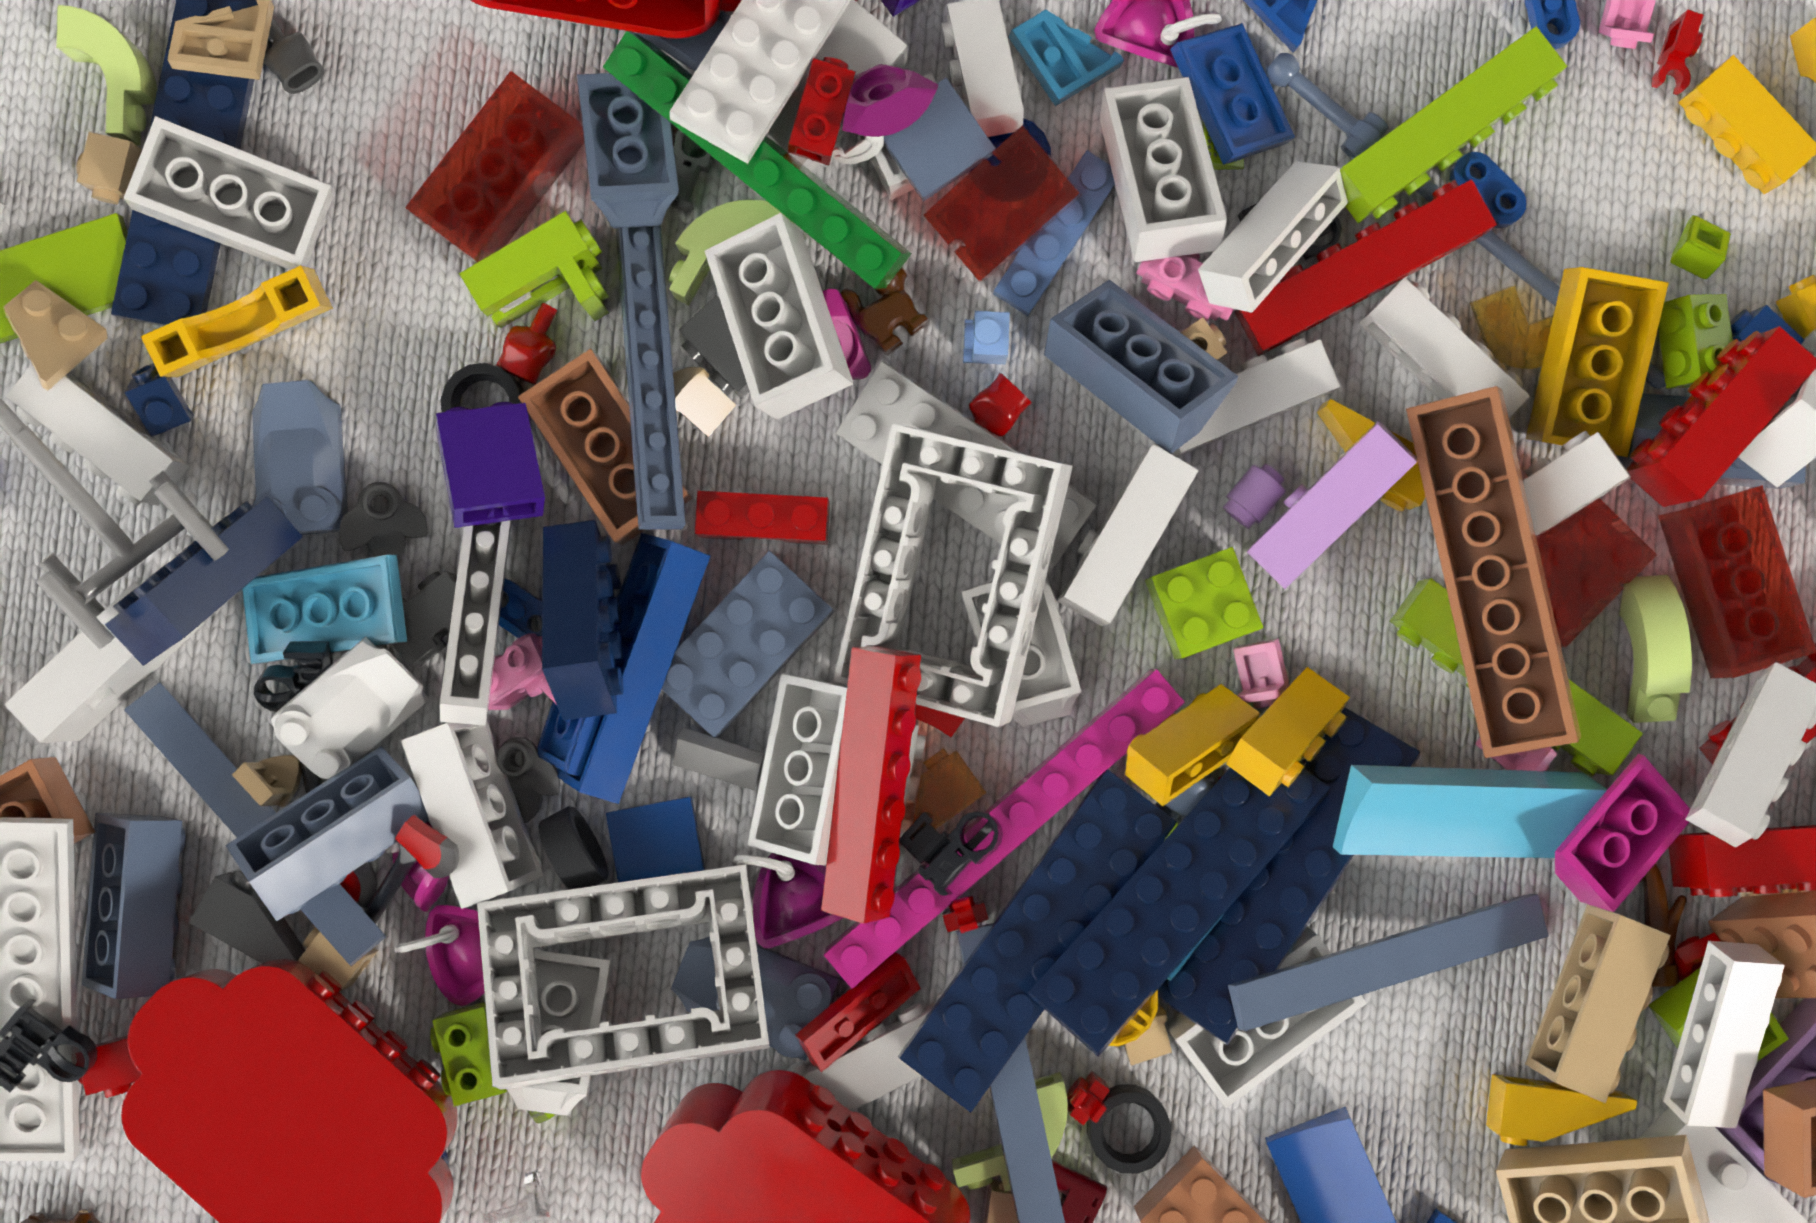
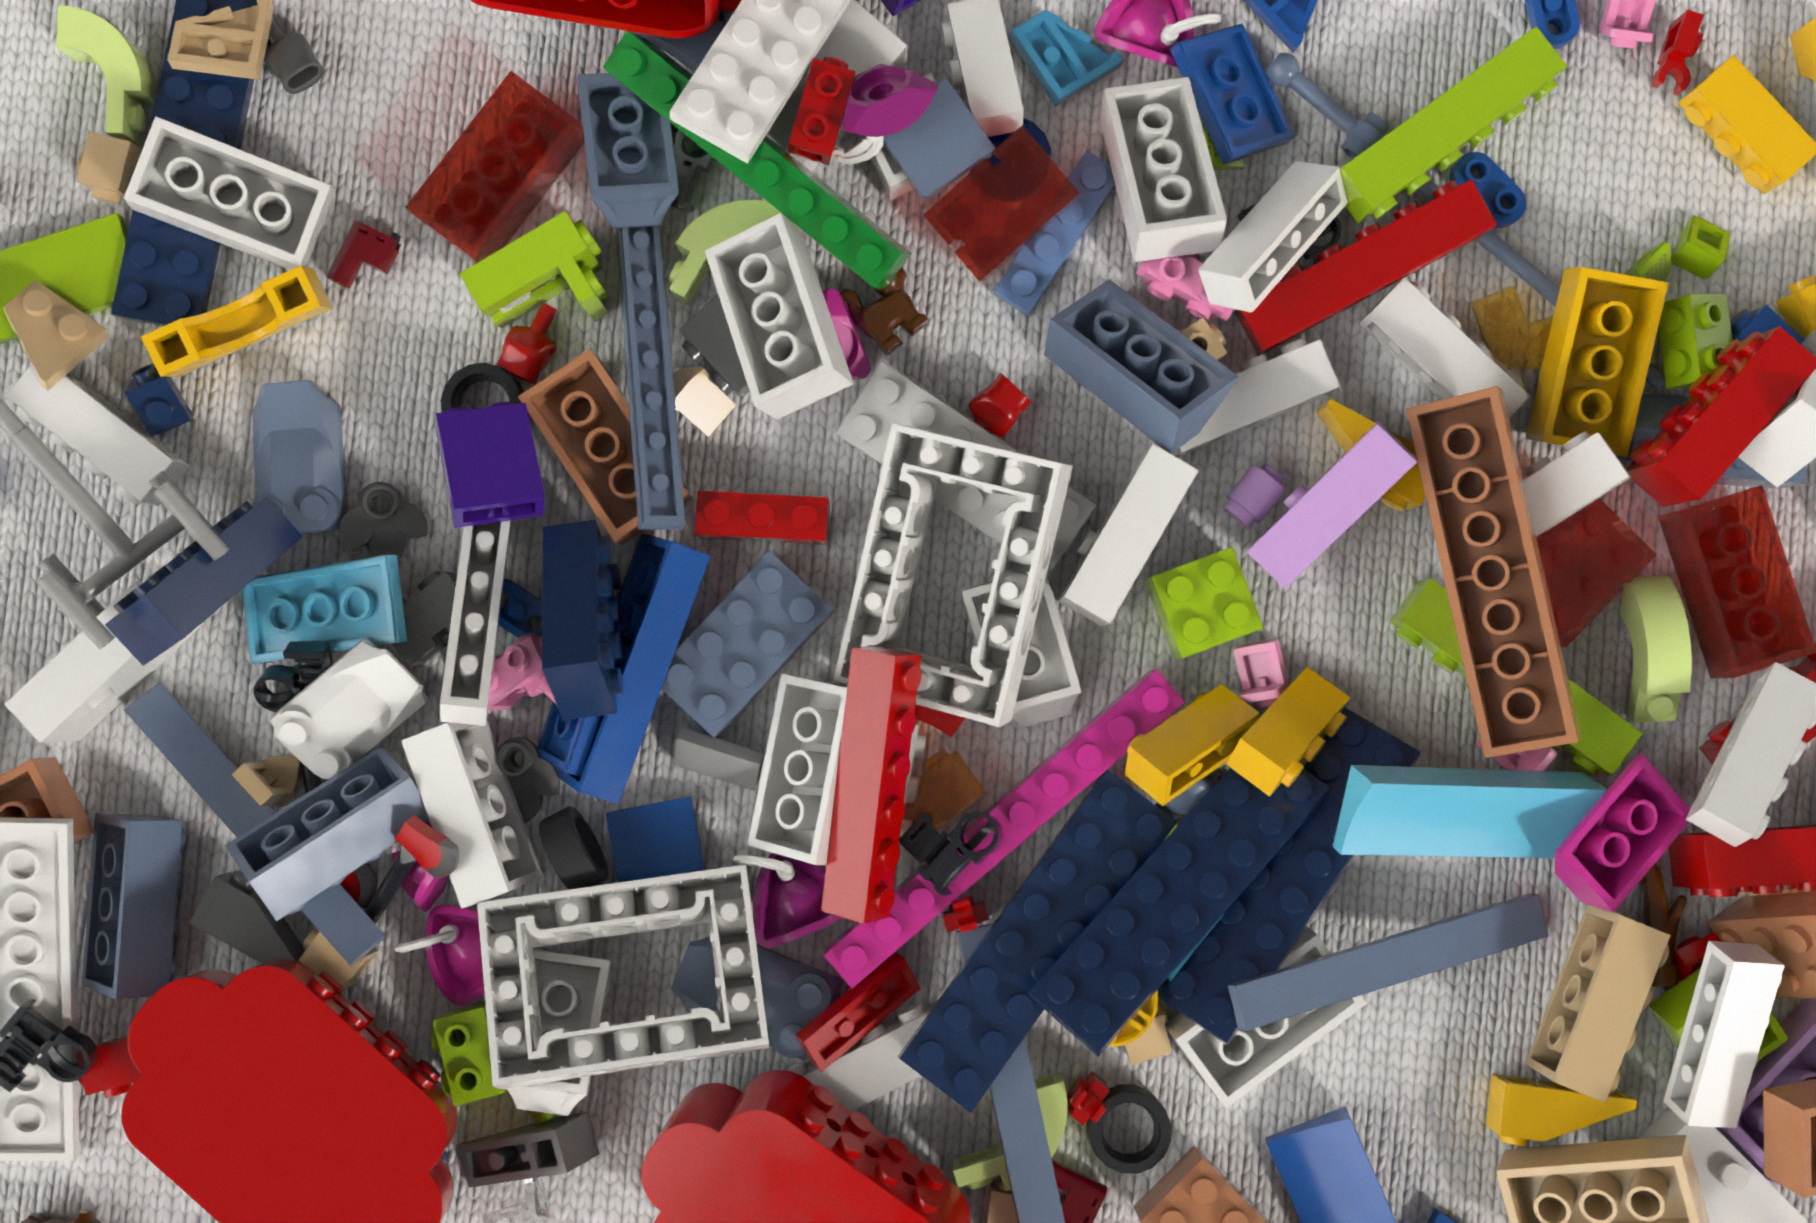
light blue brick [963,311,1010,365] -> none
none -> dark red piece [326,220,402,289]
none -> dark grey slope [457,1112,600,1187]
none -> lime slope [1624,242,1671,281]

